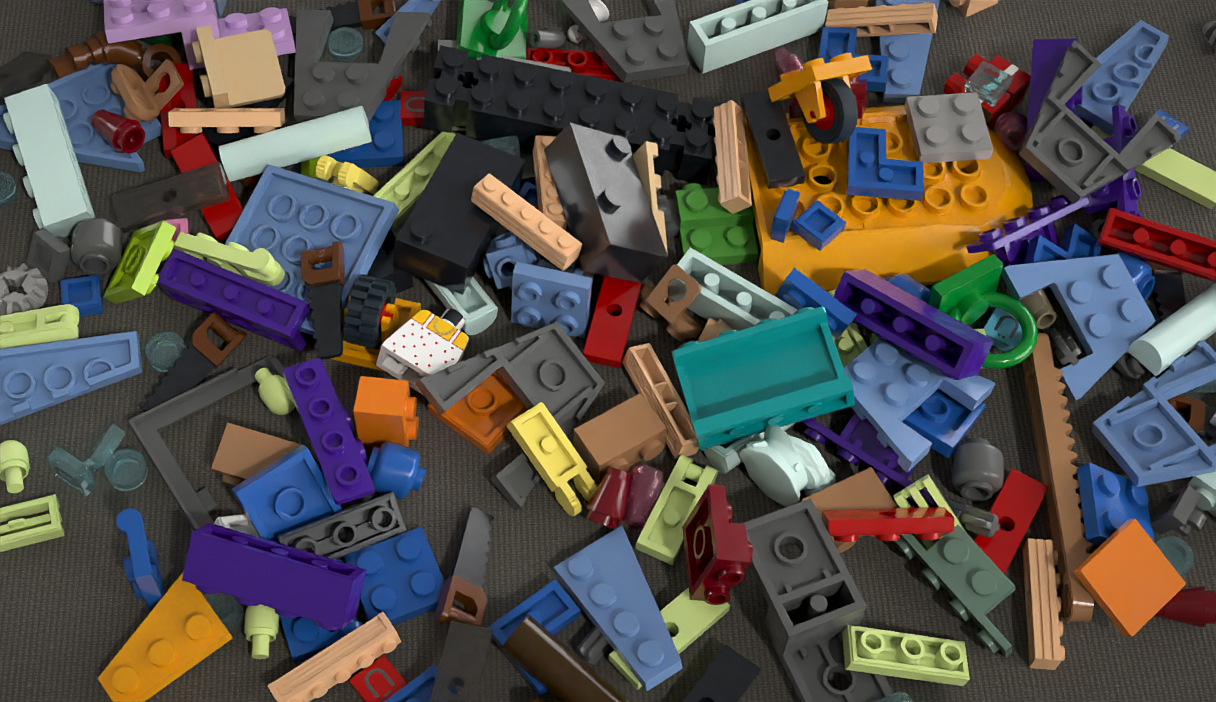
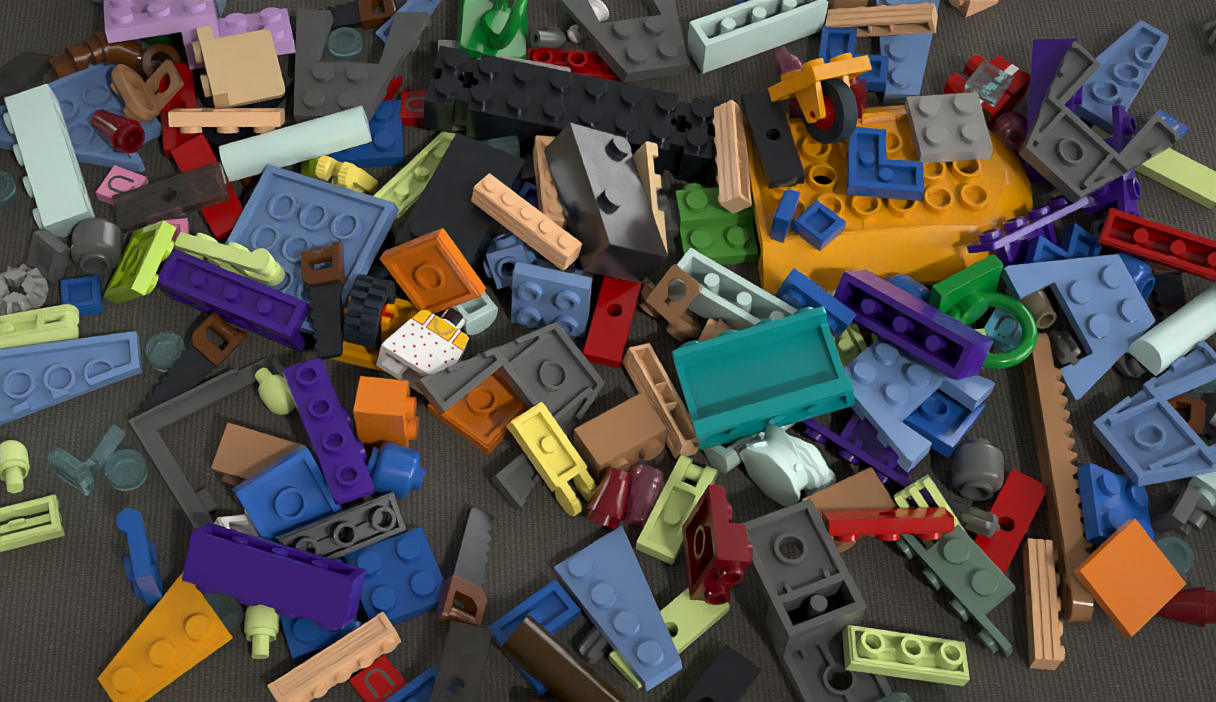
none -> bright pink tile [96,165,149,212]
none -> orange tile [379,228,486,314]

